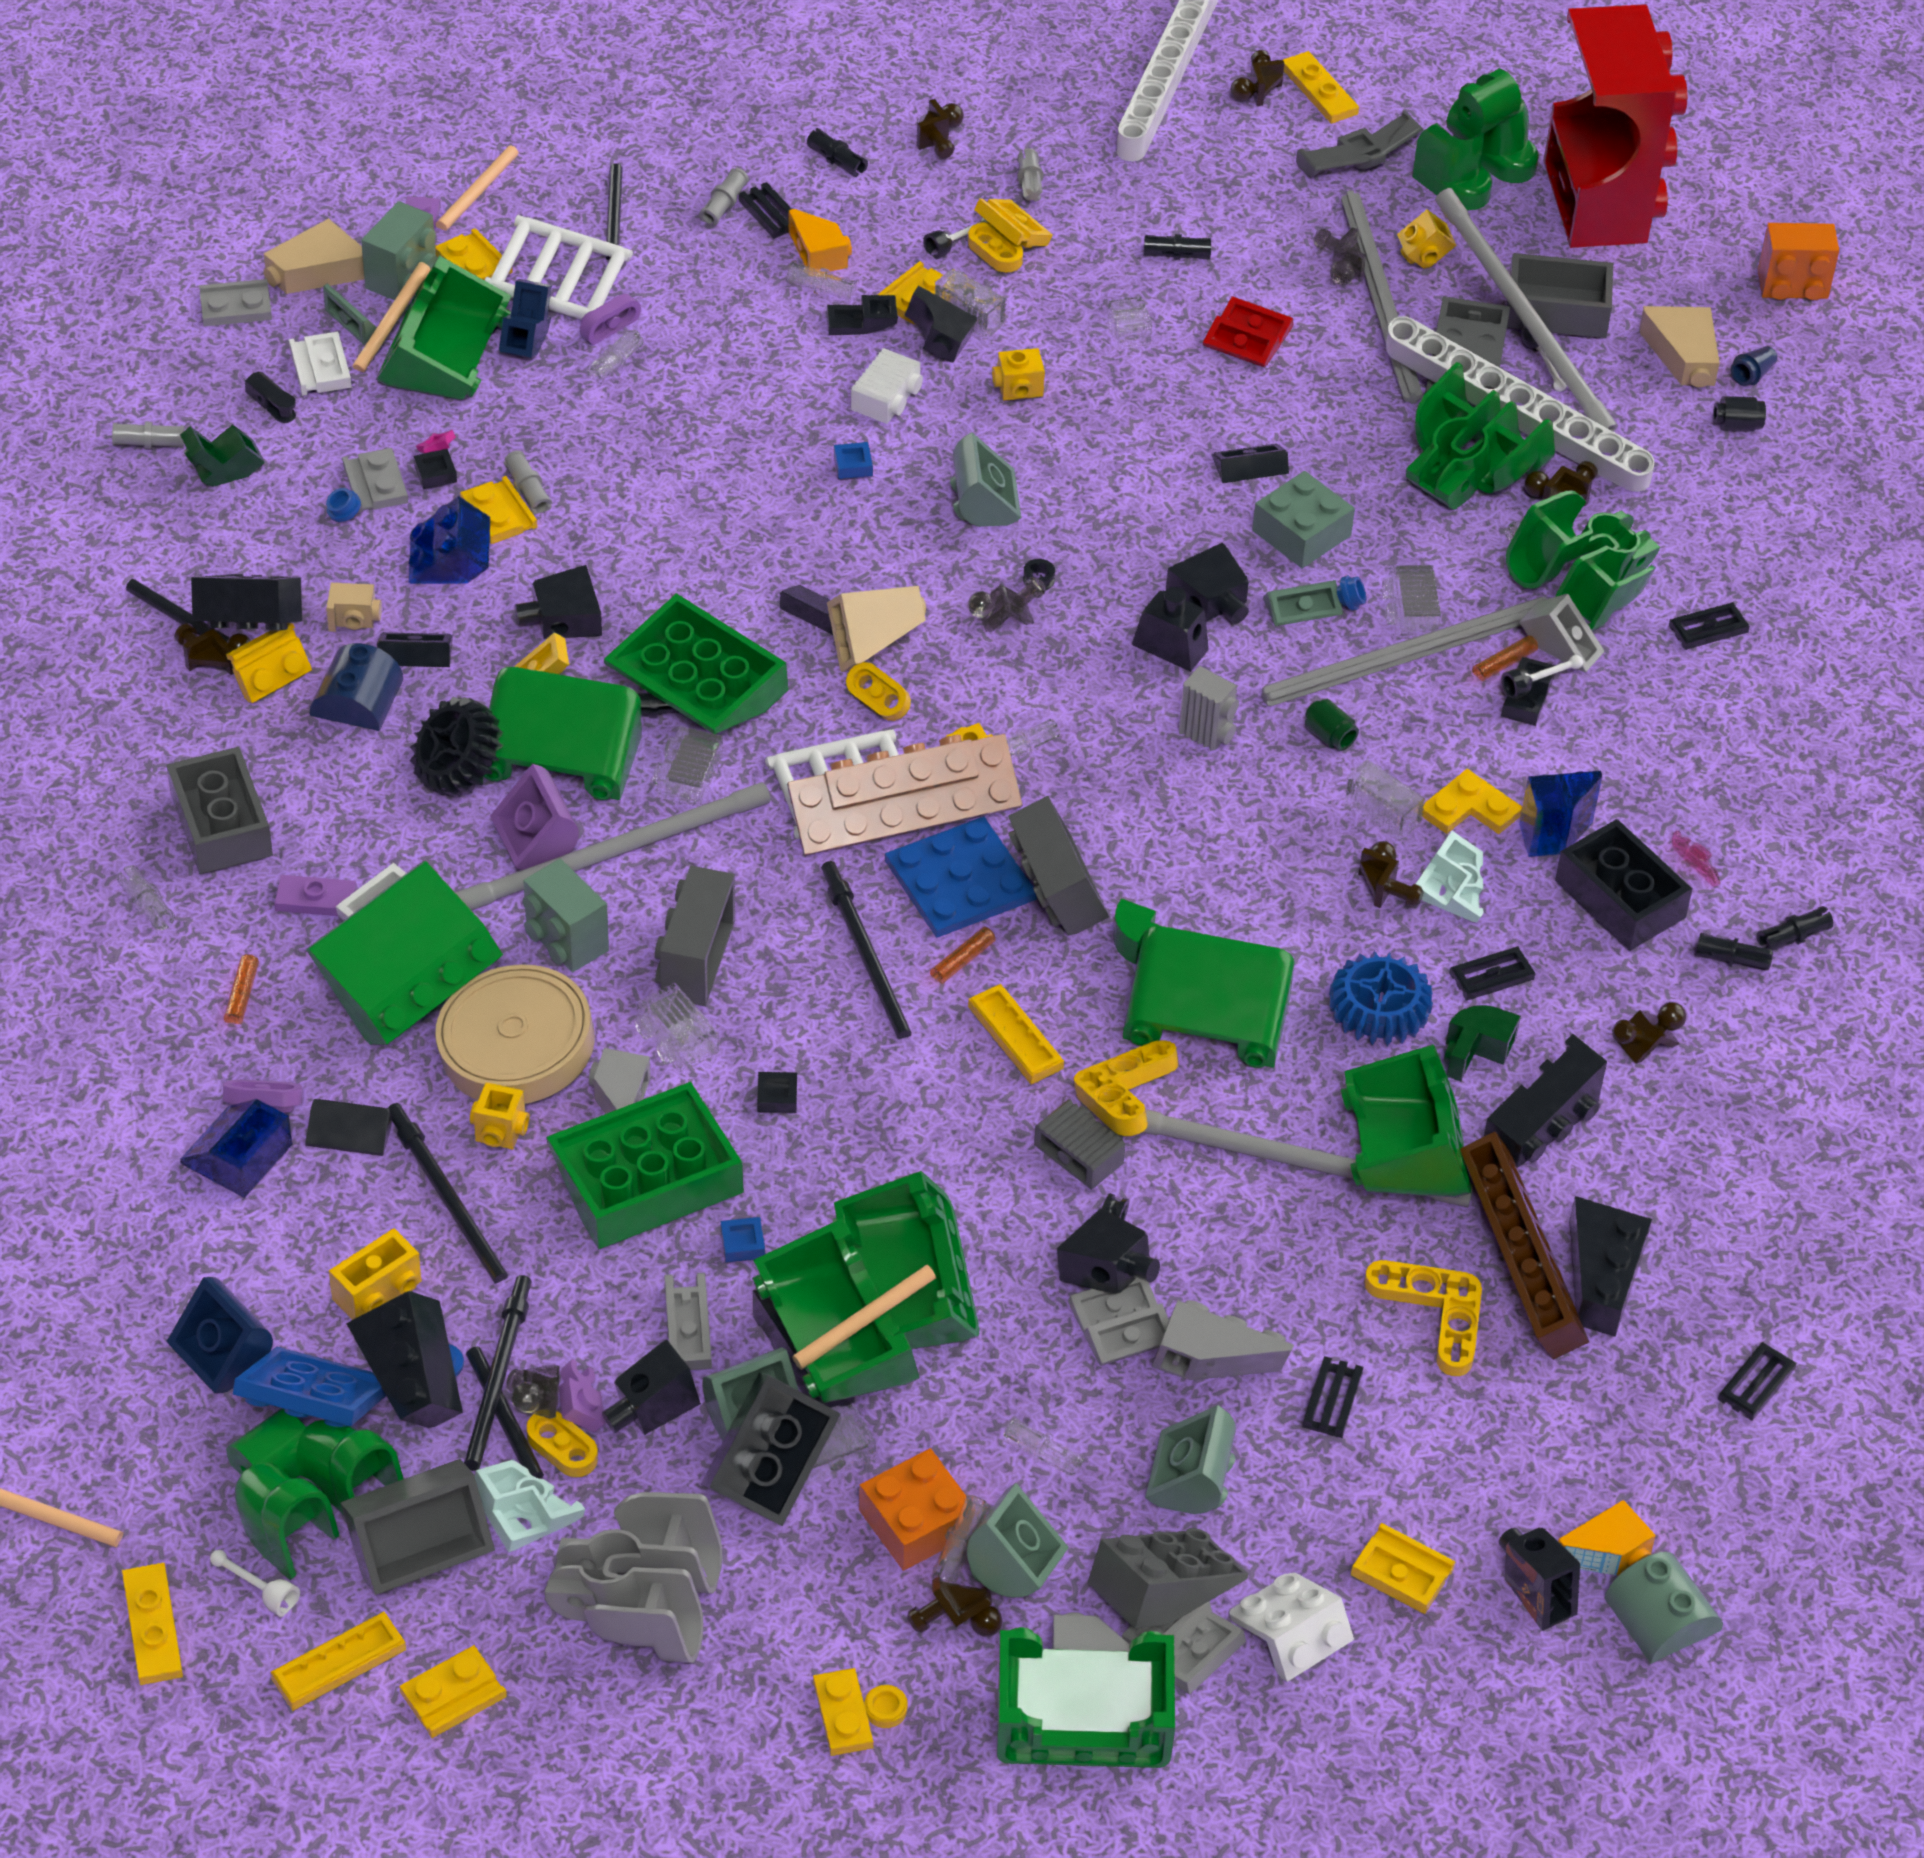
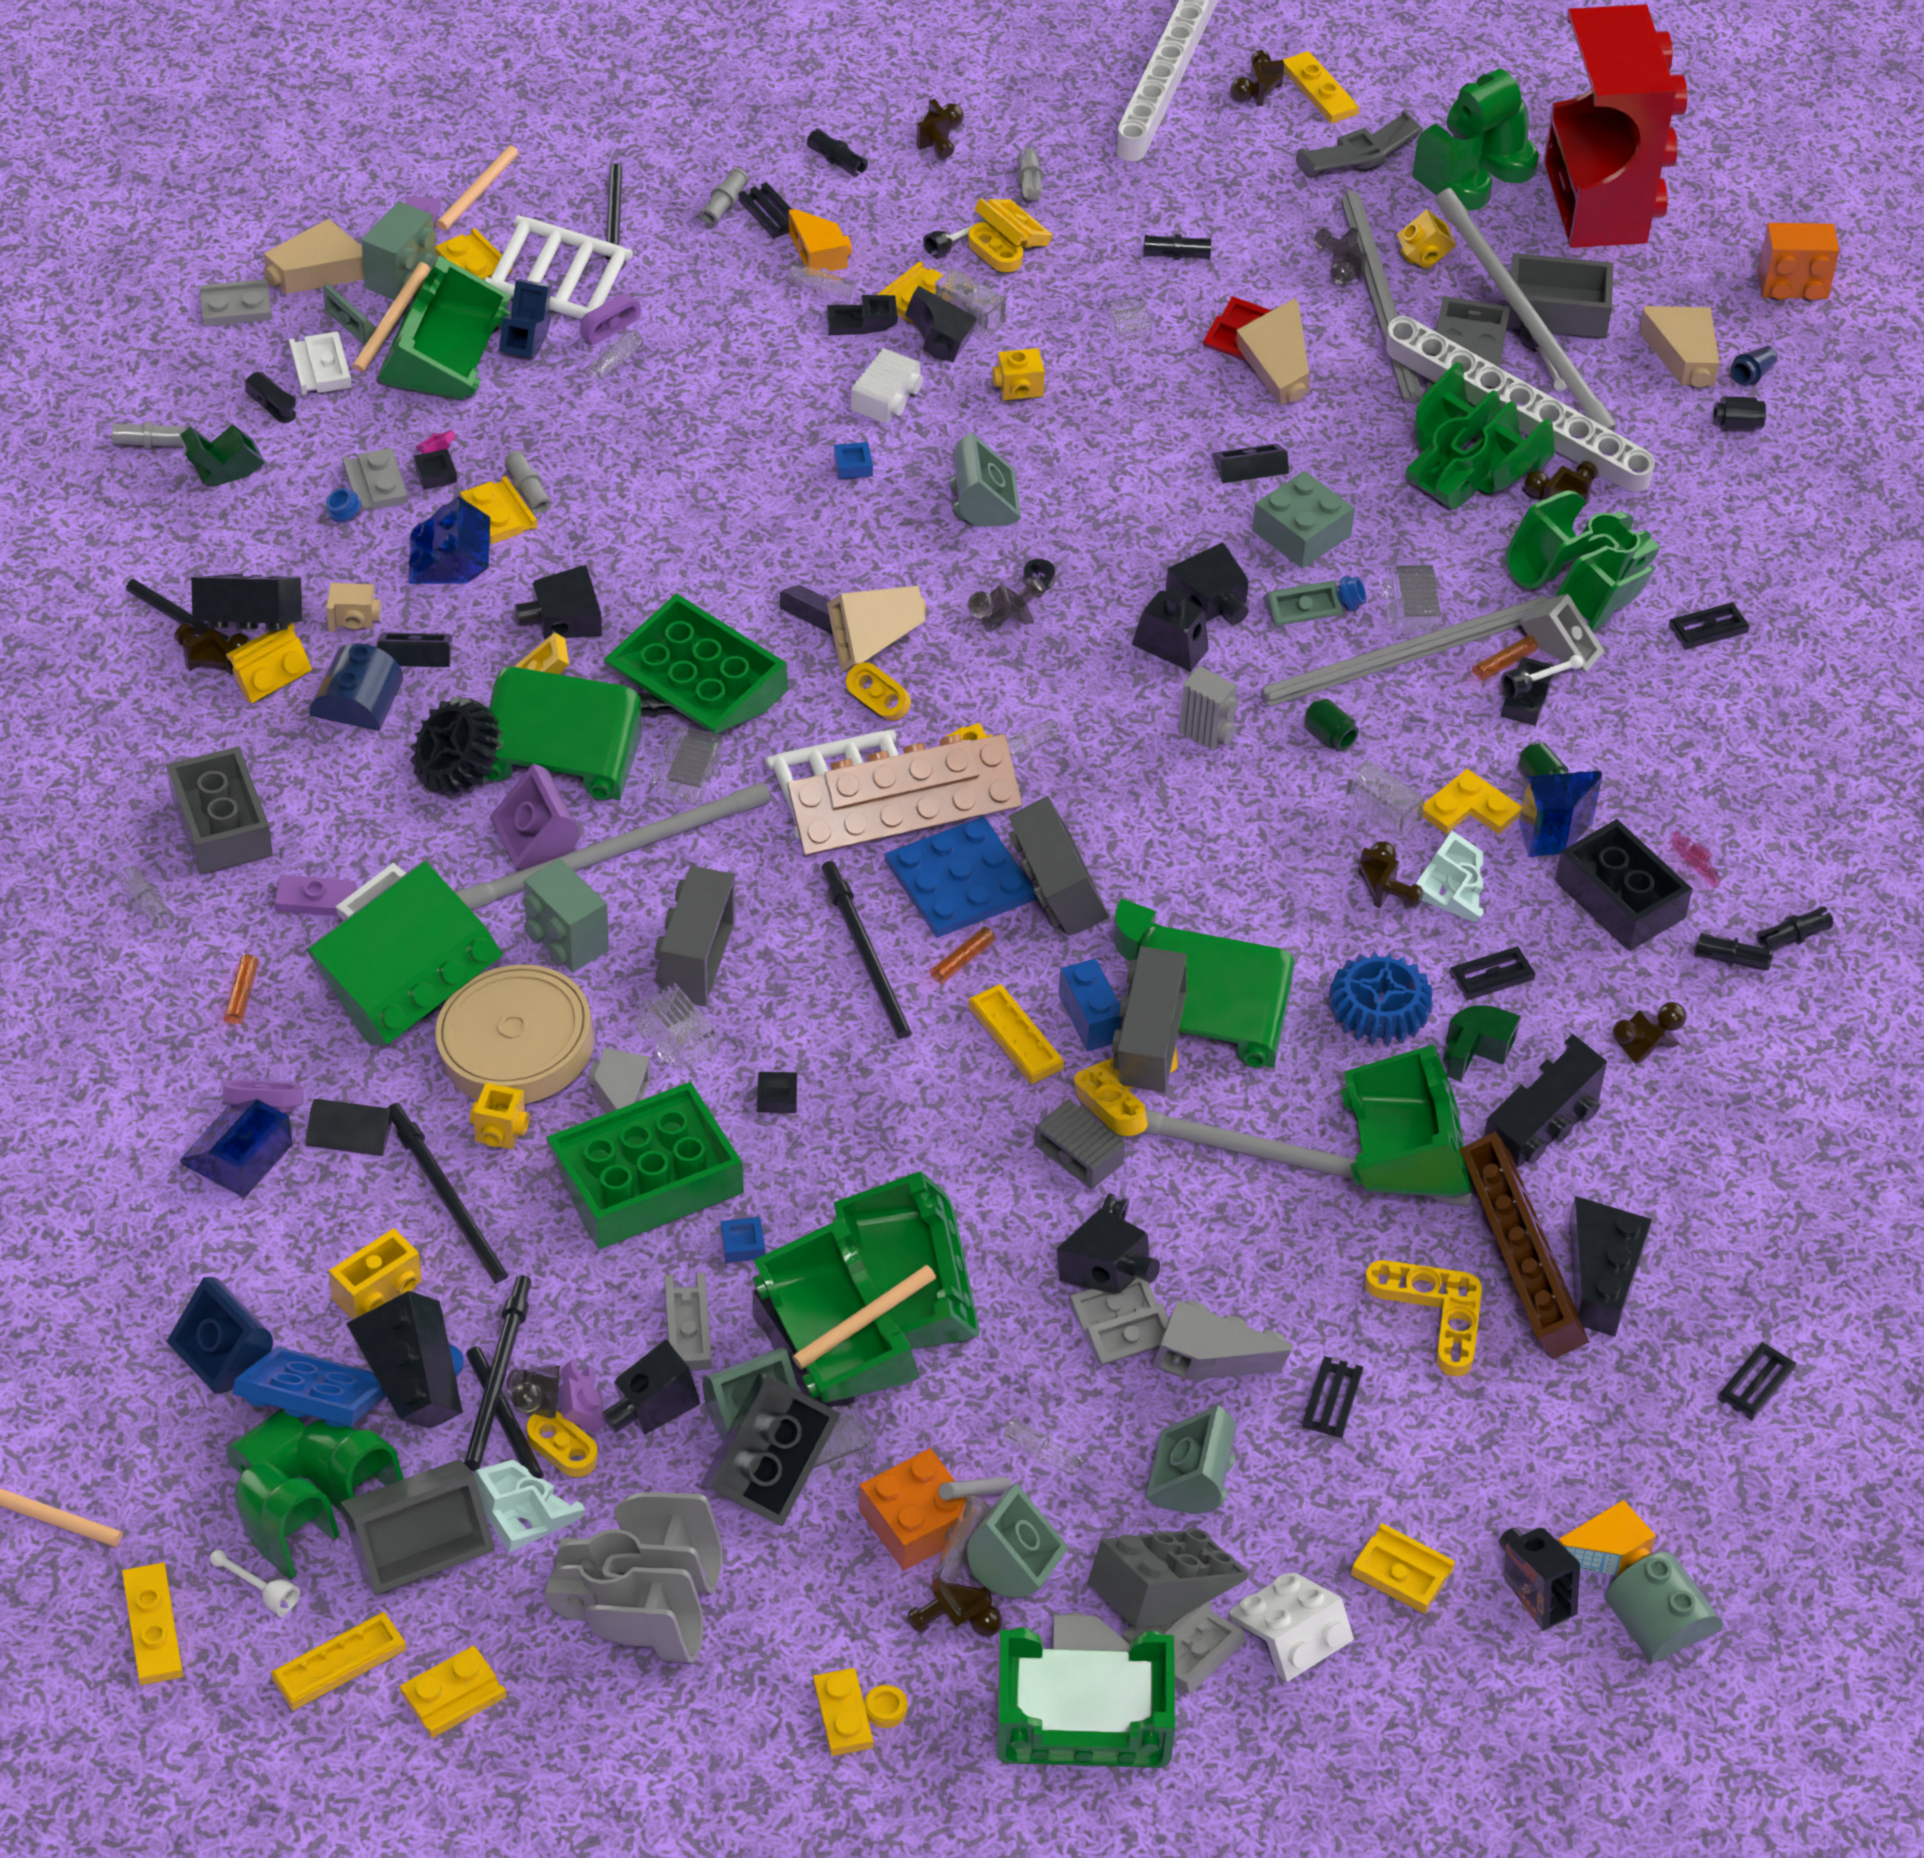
none -> light grey bar [938,1476,1012,1500]
none -> blue brick [1058,958,1122,1051]
none -> dark grey piece [1112,946,1188,1093]
none -> tan slope [1237,298,1310,405]
none -> dark green brick [1518,743,1571,797]

